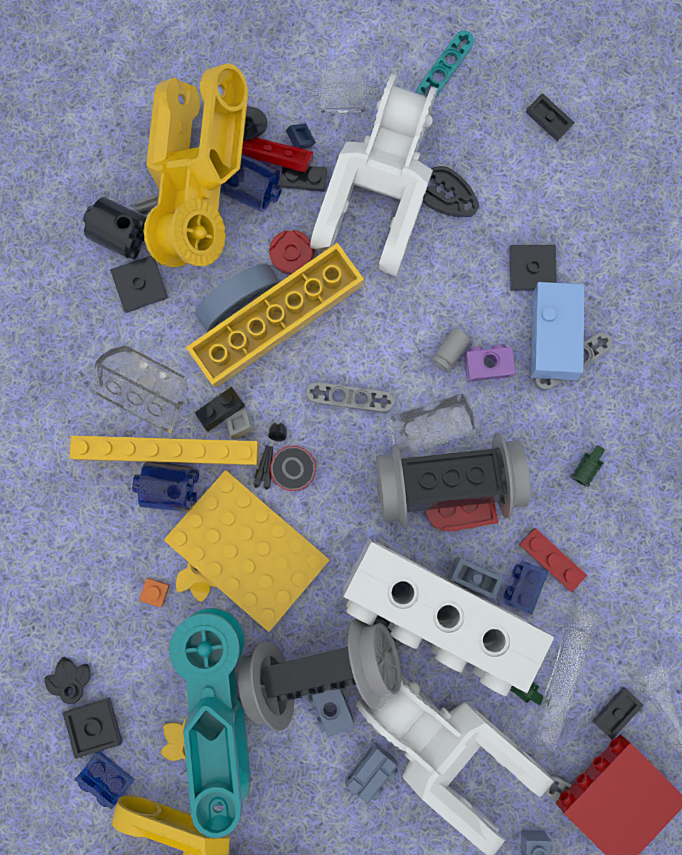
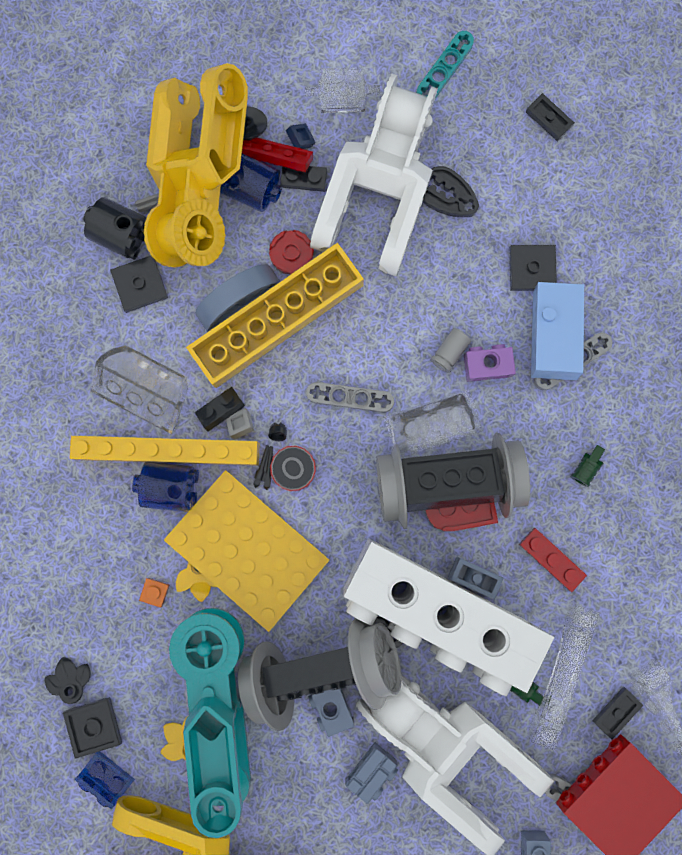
clear blue bracket [504,560,549,615] -> none

